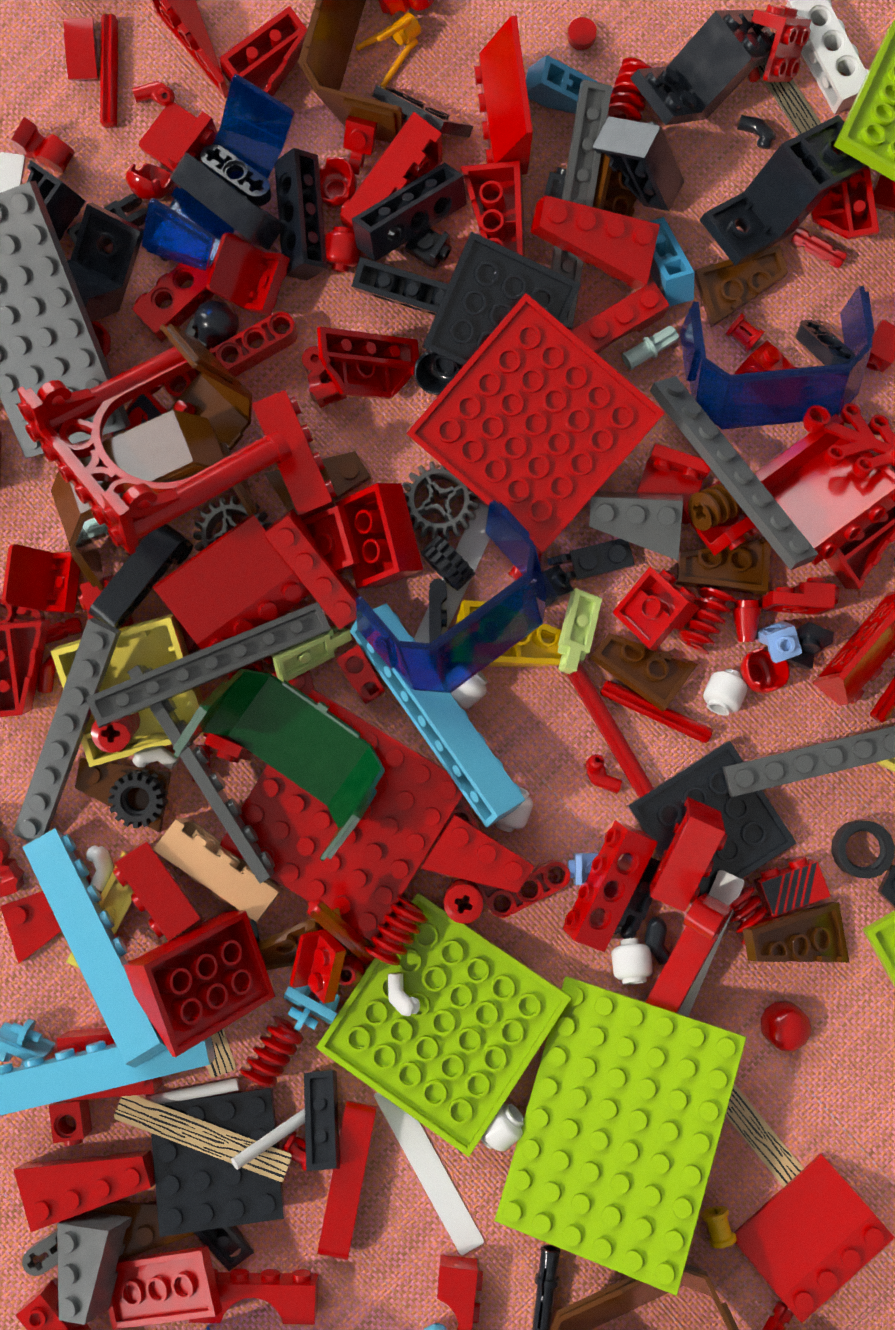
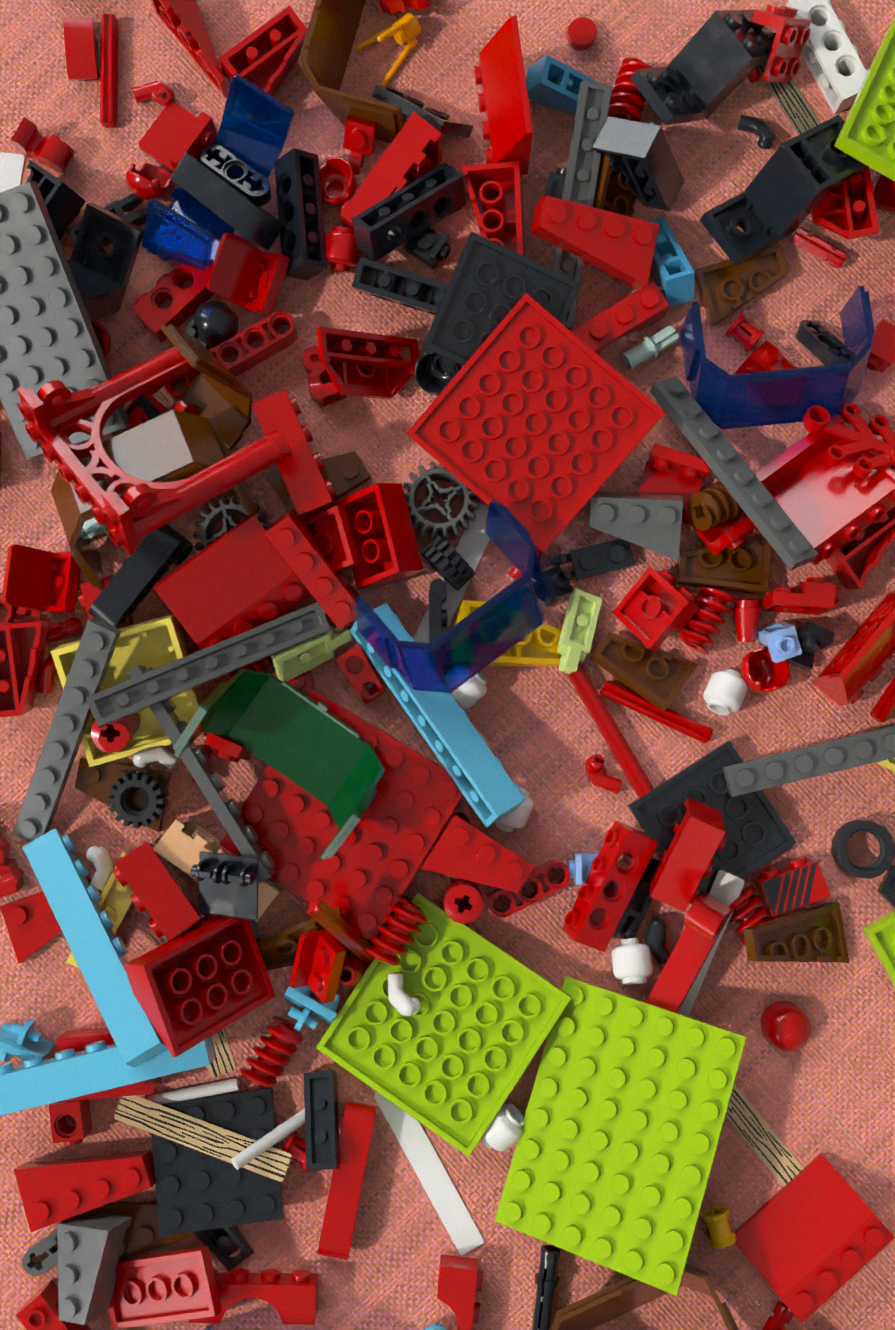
none -> black hinge [191,851,259,920]

